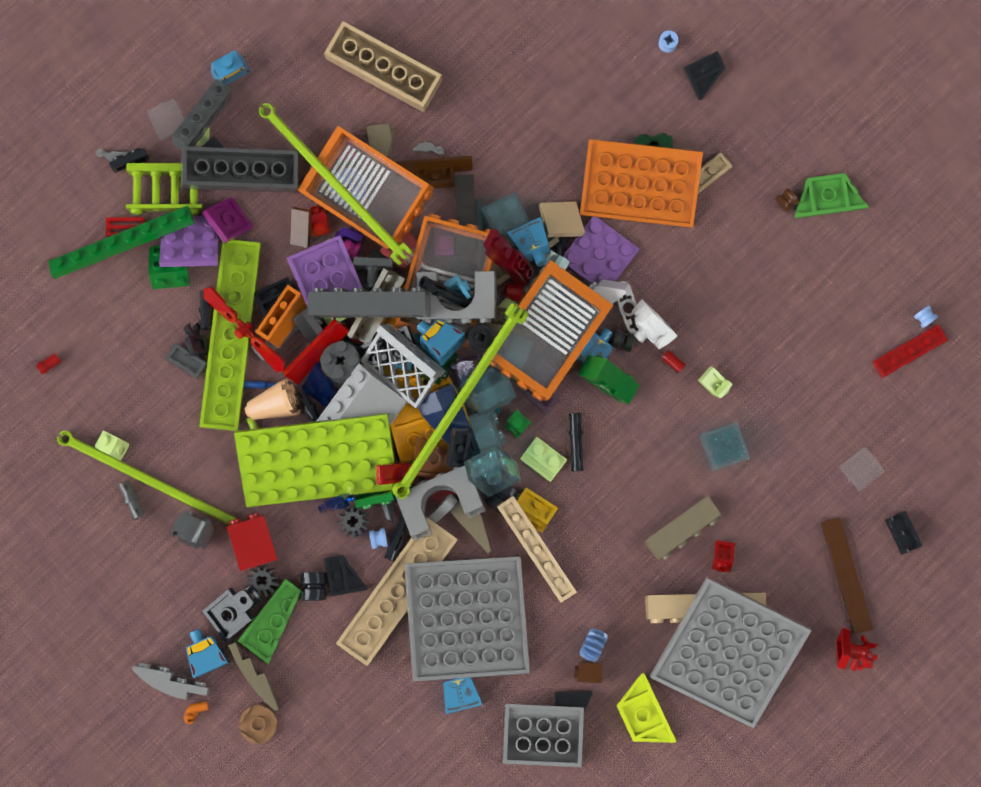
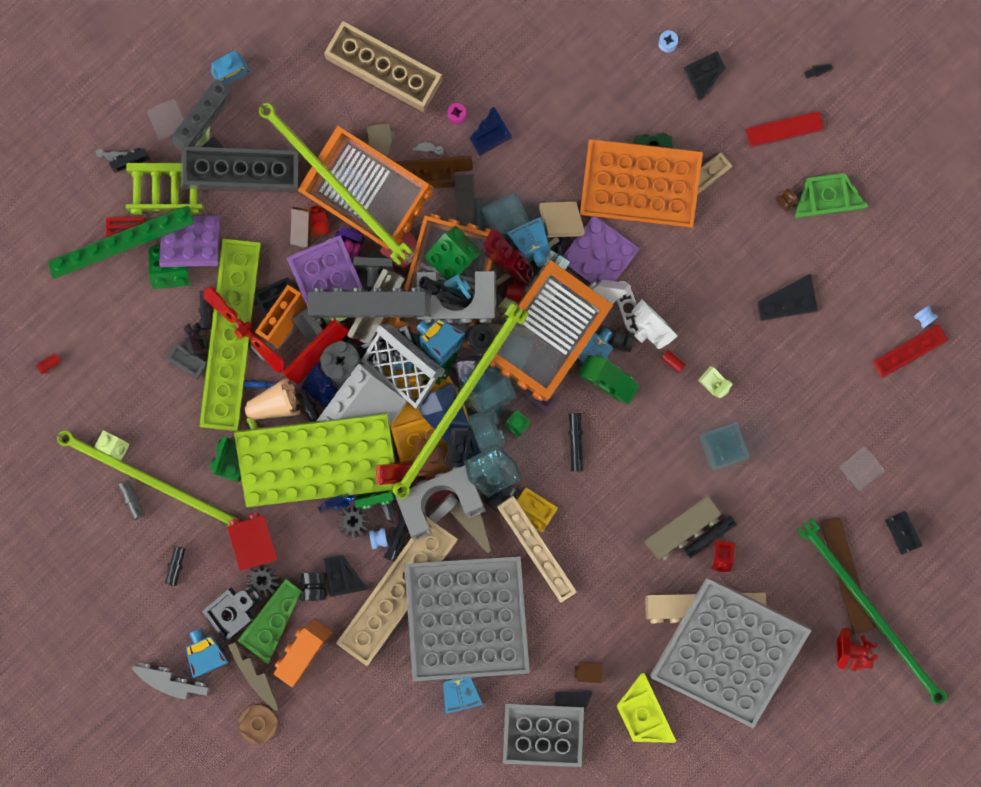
dark grey brick [169,510,215,550] -> none
orange arm [183,701,209,724] -> none
magenta plate [202,197,254,243] -> none
yellowish green plate [520,437,567,482] -> none
medium blue gear [580,628,608,662] -> none
none -> black pin [165,546,186,586]
none -> green bracket [210,435,241,482]
none -> orange wedge [274,619,333,687]
none -> green bracket [425,225,482,280]
none -> dark pink wheel [447,103,466,125]
none -> clear blue wing [470,107,512,156]
none -> black pin [683,515,737,559]
none -> red tile [745,111,824,148]
none -> black wing [757,274,818,321]
none -> green hinge [796,518,947,705]
none -> black bar [804,64,833,79]

